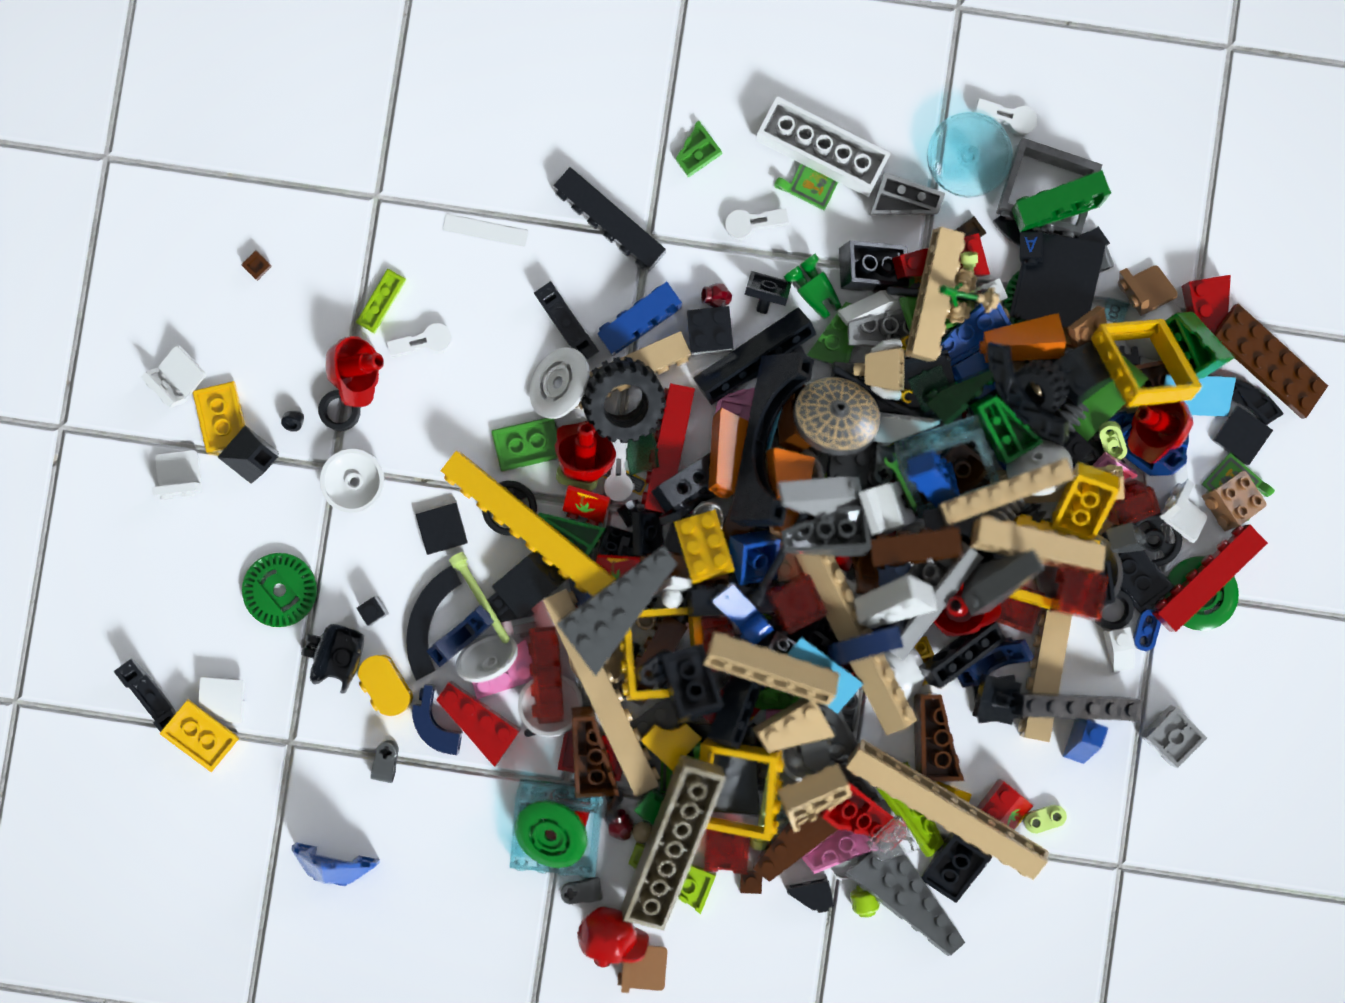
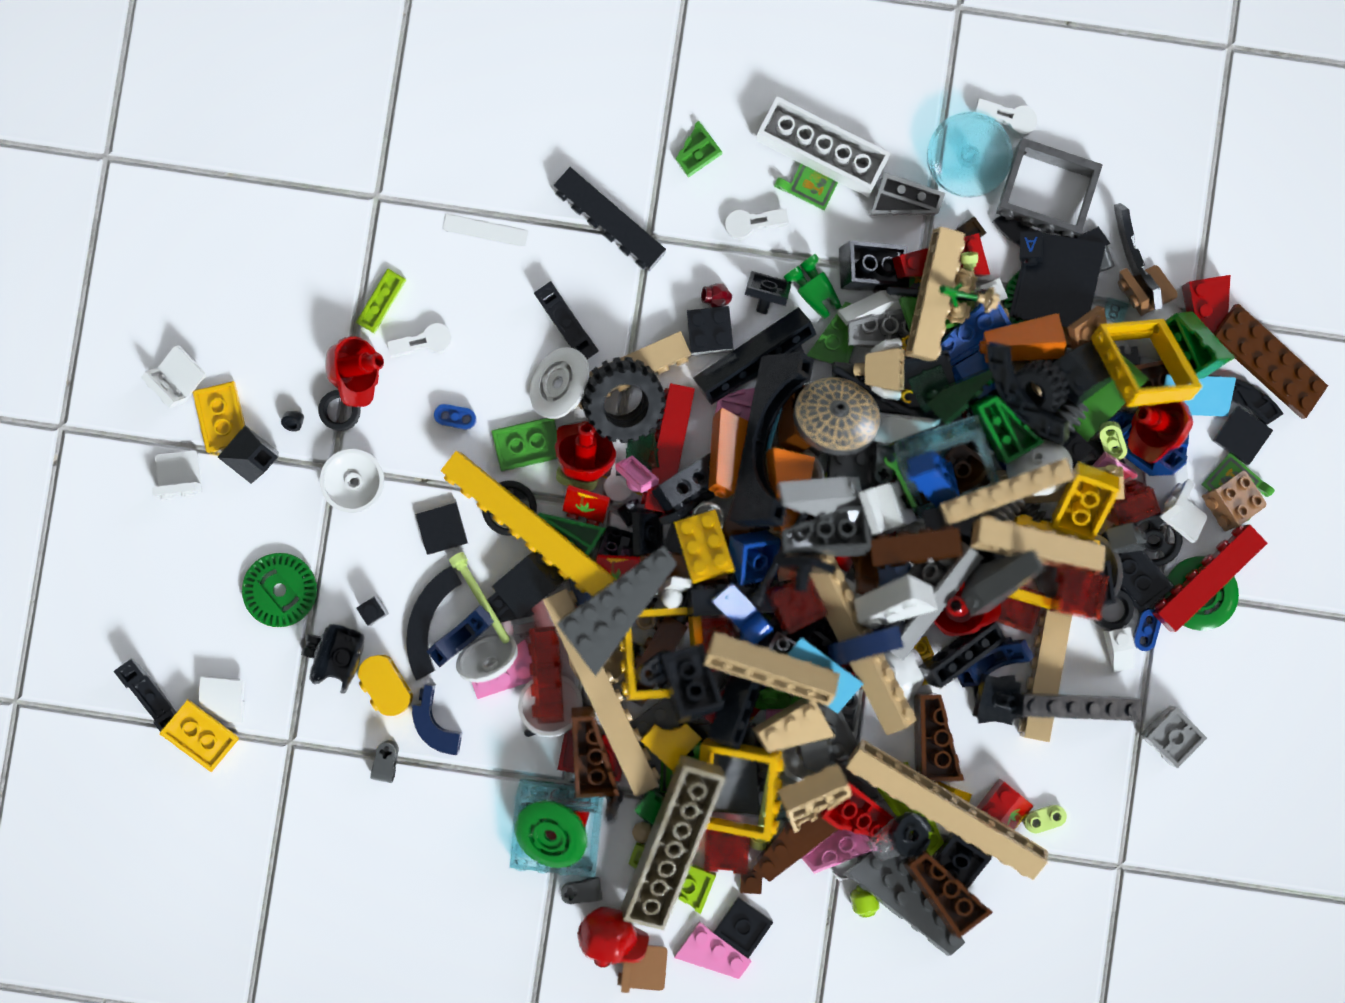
reddish brown plate [241,250,273,281] -> none
wedge [291,842,380,886] -> none
red wedge [436,681,521,767] -> none
blue wedge [597,281,682,357] -> none
dark red rock [608,809,634,841] -> none
black slope [785,877,834,913] -> none
green wedge [1011,170,1112,232] -> none
blue slope [1063,719,1109,764] -> none
none -> blue plate [434,404,477,430]
none -> bright pink tile [615,455,659,493]
none -> bright pink wing [674,921,752,979]
none -> black tile [714,897,774,958]
none -> black tile [773,555,835,592]
none -> black plate [888,812,931,857]
none -> reddish brown wedge [903,852,994,938]
none -> black tile [1114,203,1163,310]

